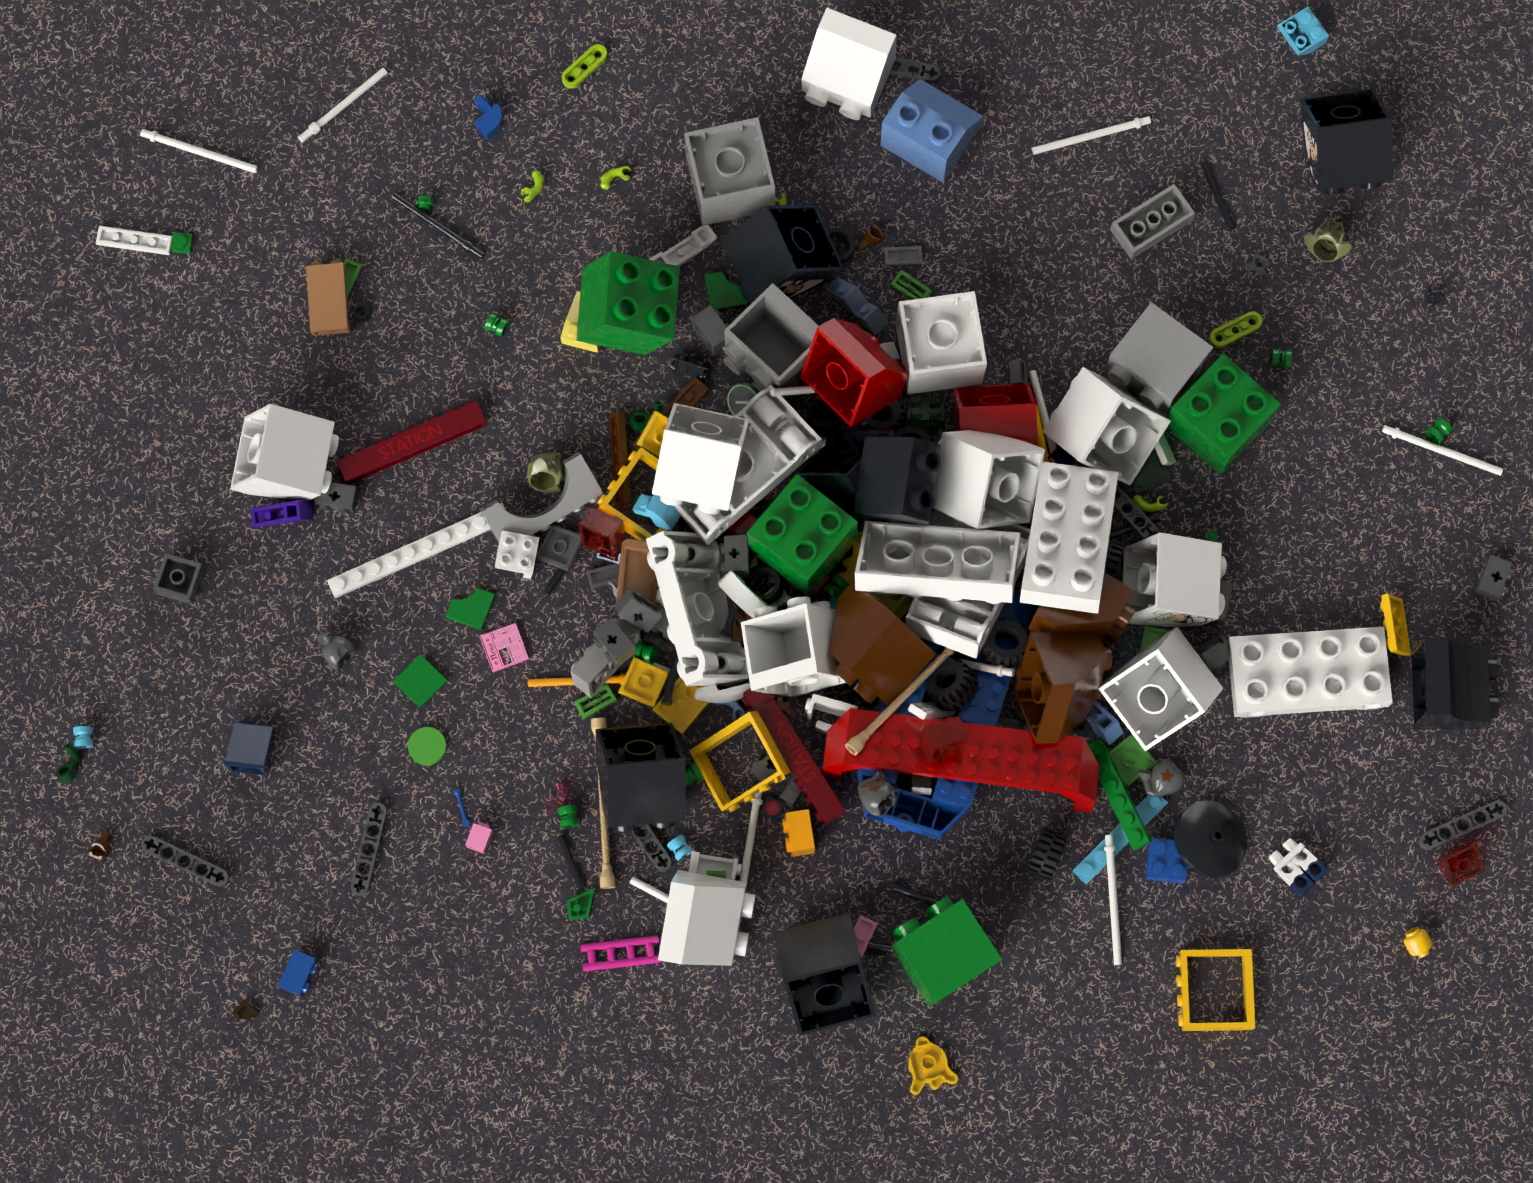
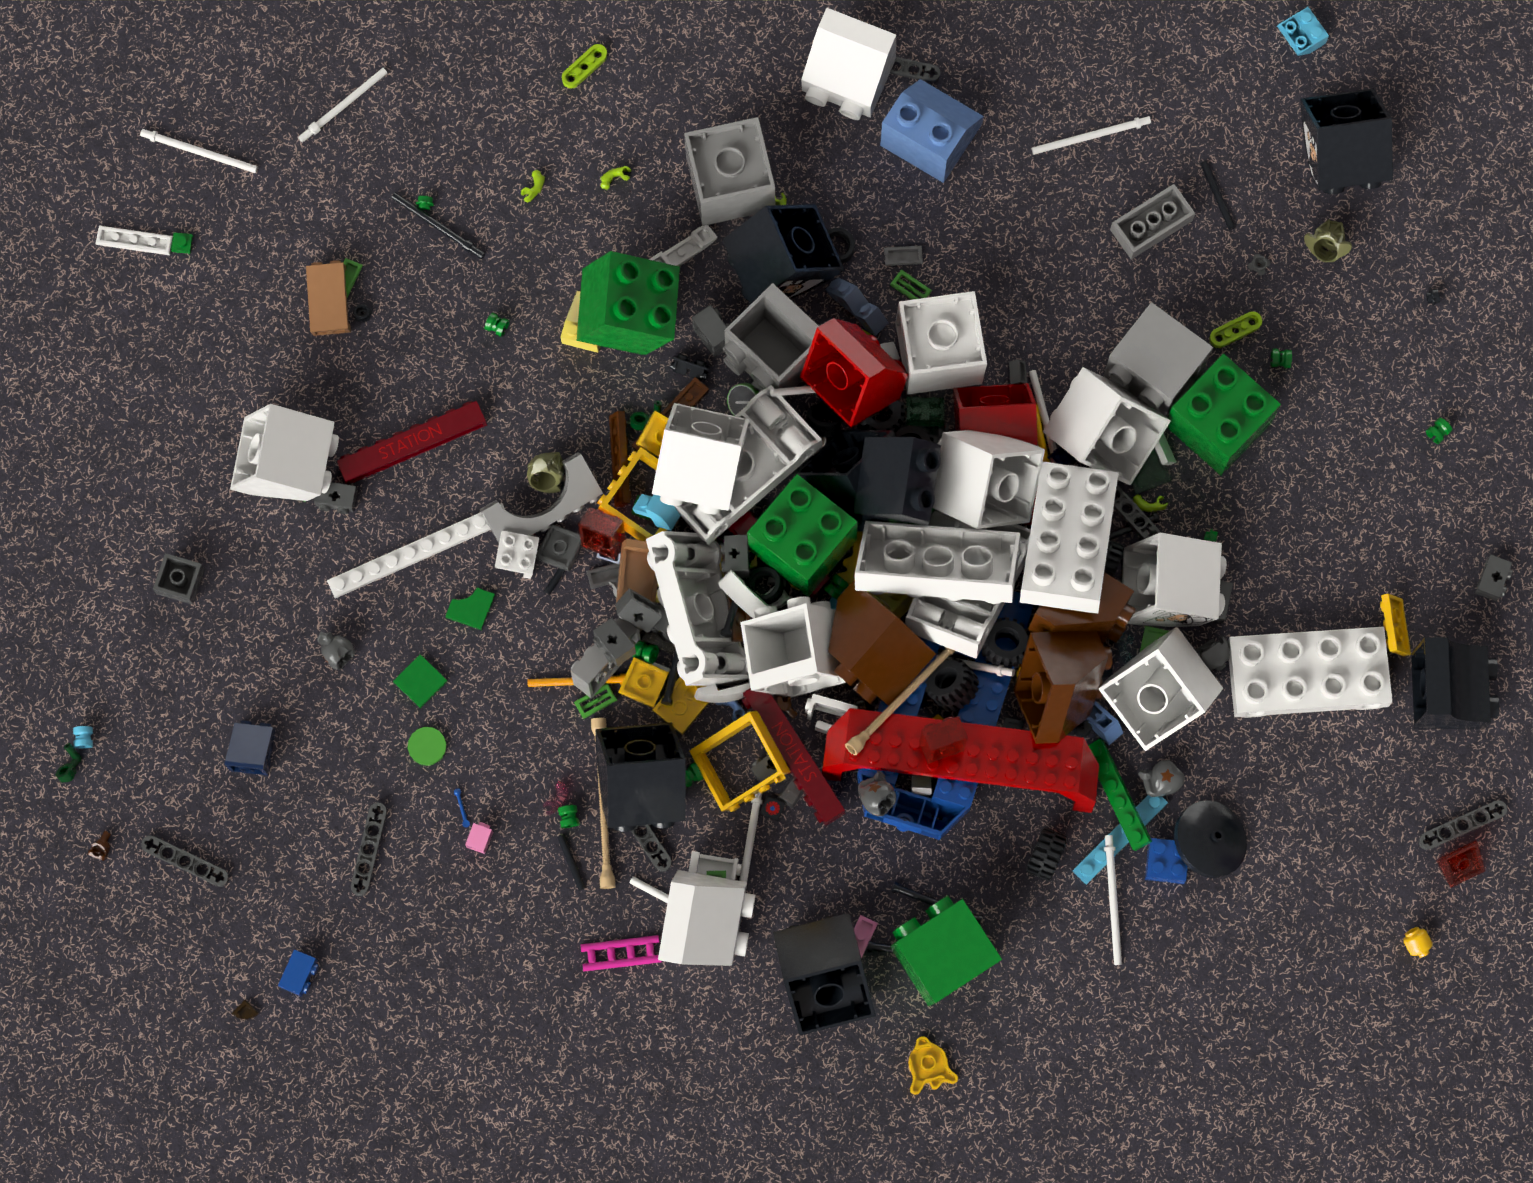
dark purple slope [251,500,313,528] -> none
blue brick [474,95,503,140] -> none
bright pink tile [479,623,529,672] -> none
green piece [567,889,595,920] -> none
medium azure wheel [667,834,694,861] -> none
green tile [704,272,748,310] -> none
light orange brick [782,809,815,857] -> none
reddish brown piece [857,224,885,250] -> none
white tile [908,701,956,720] -> none
bright green tile [1109,734,1157,787] -> none
yellow window [1176,949,1255,1031] -> none
white hips [1269,838,1329,898] -> none
white bar [1382,425,1503,476] -> none

